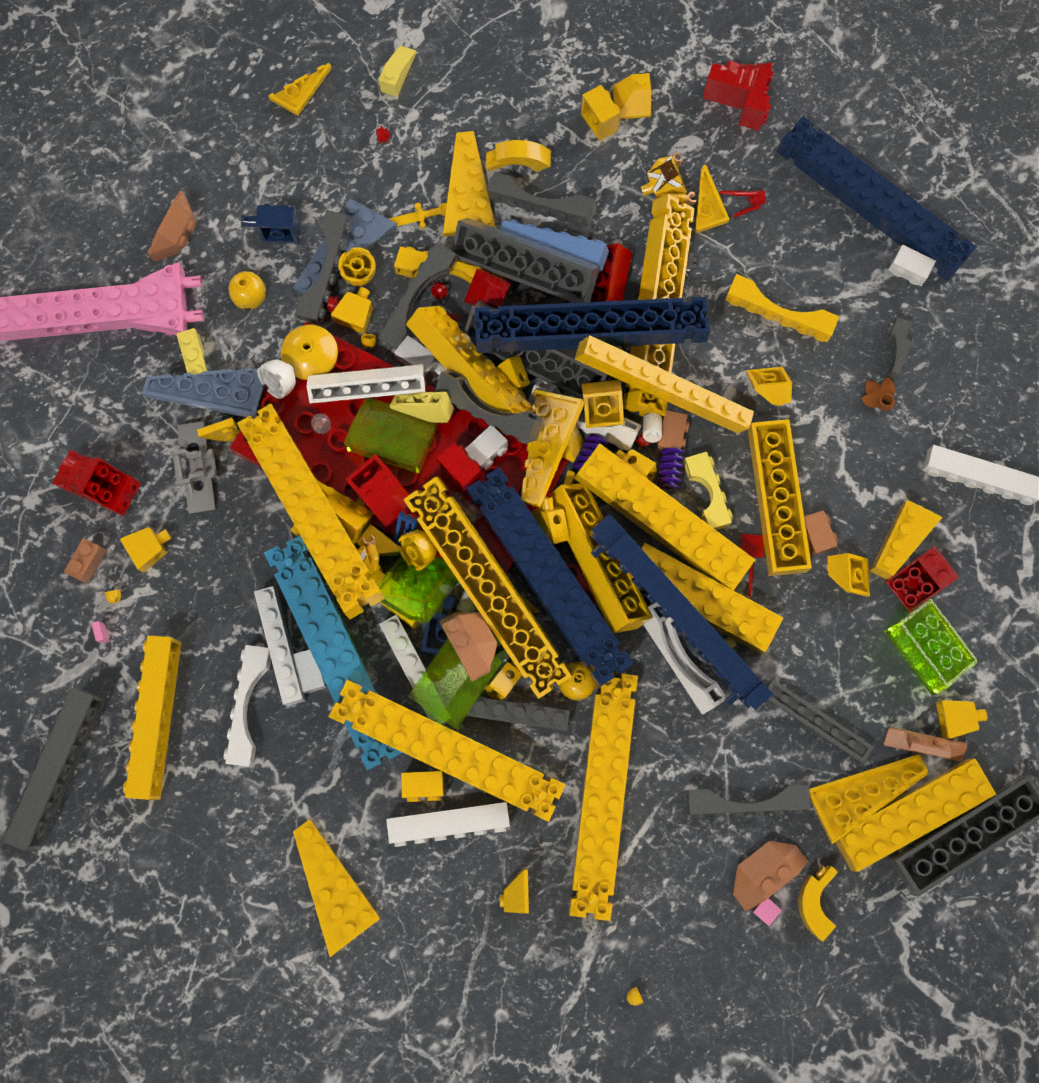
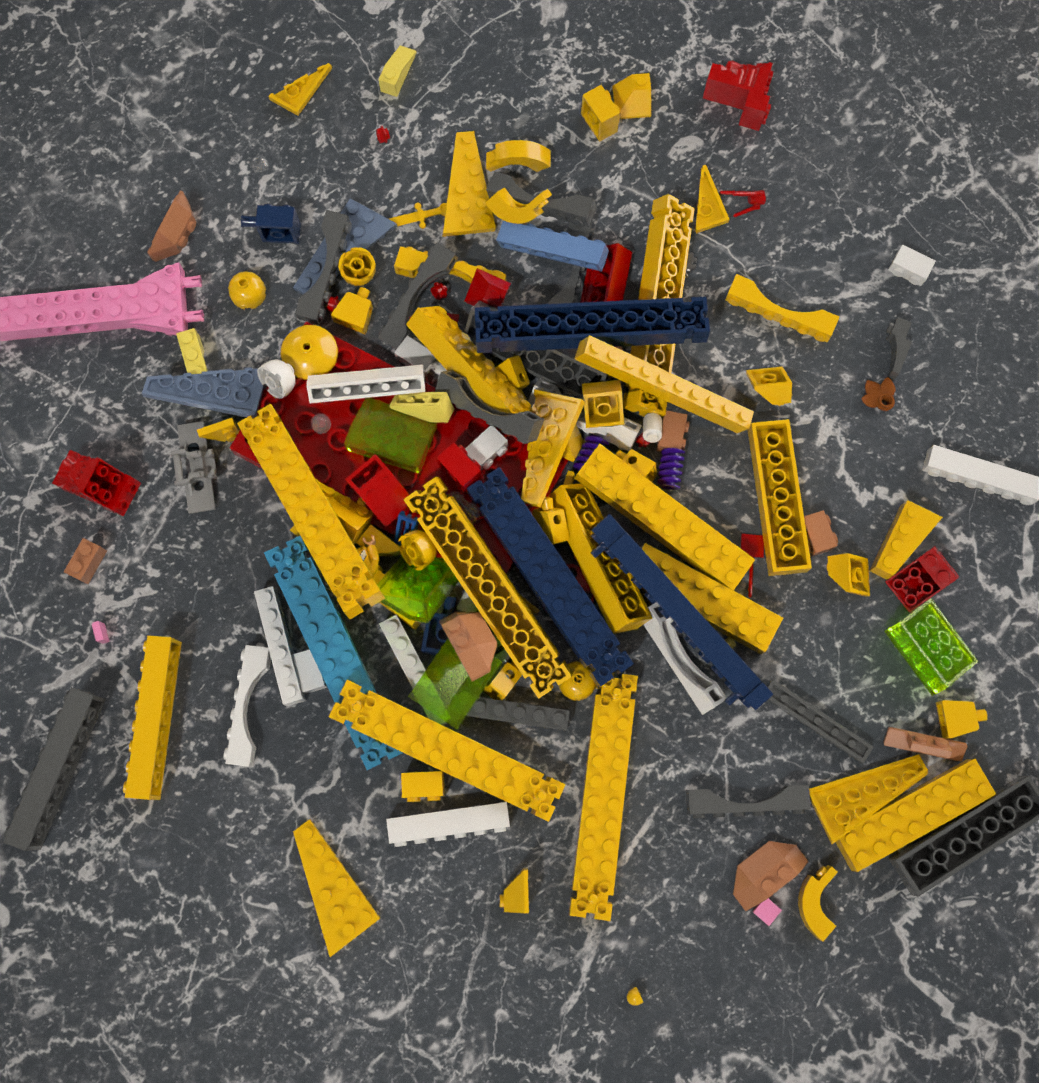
yellow hinge [104,589,121,604] -> none
yellow torso [120,527,172,573] -> none
yellow hinge [361,334,376,349] -> none
dark grey brick [451,218,600,303] -> none
torso [641,153,696,206] -> none
light yellow arch [683,452,733,530] -> none
dark blue brick [776,116,977,282] -> none
none -> yellow arch [485,188,552,224]

